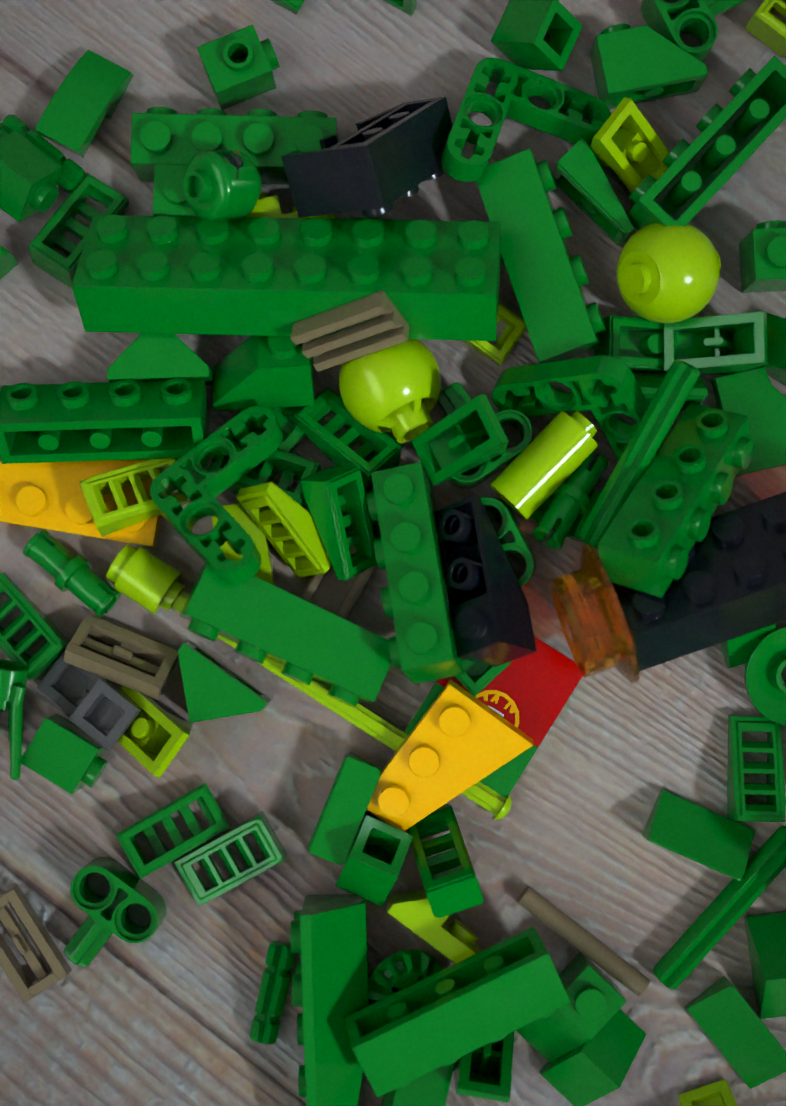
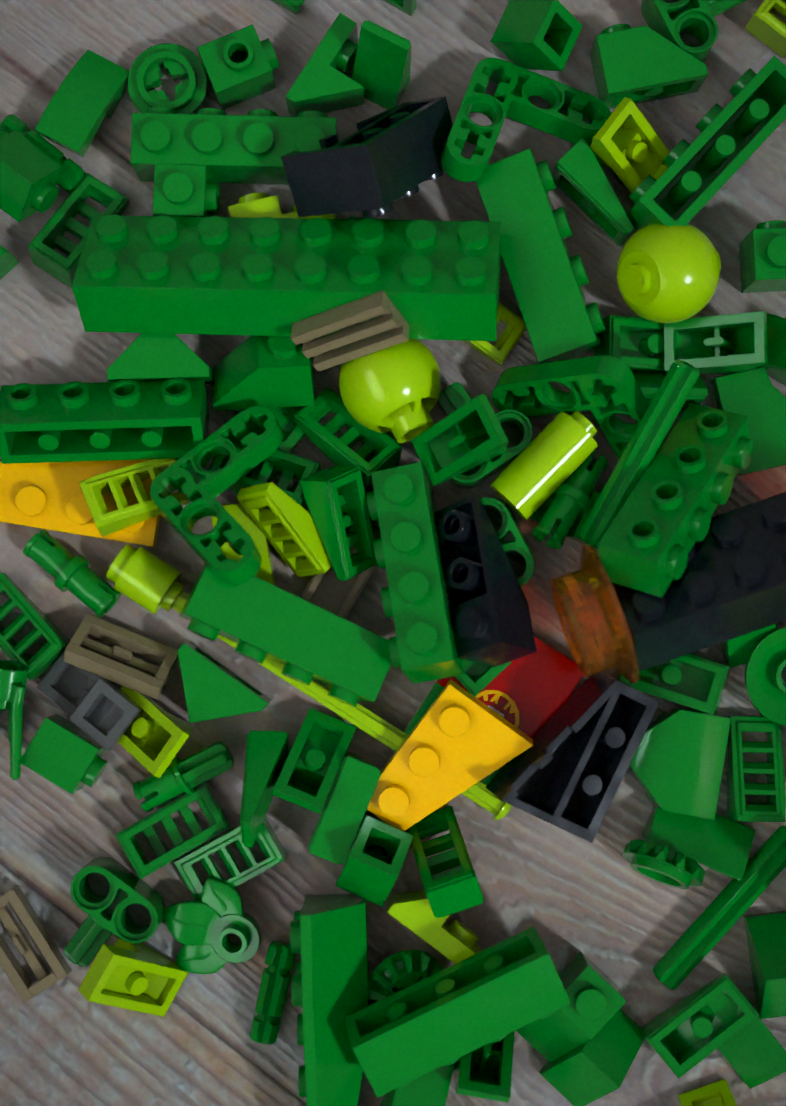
green head [183,151,262,221] -> none
dark tan bar [517,886,650,996] -> none
none -> lime slope [78,937,188,1017]
none -> green gear [128,43,208,114]
none -> green axle [133,741,234,812]
none -> green plate [164,877,261,975]
none -> green slope [240,730,289,848]
none -> green slope [272,708,356,814]
none -> green slope [285,13,365,117]
none -> green slope [352,20,411,110]
none -> black wedge [485,671,660,843]
none -> green slope [617,648,731,716]
none -> green gear [623,839,706,890]
none -> green slope [629,709,731,820]
none -> green slope [643,973,759,1079]

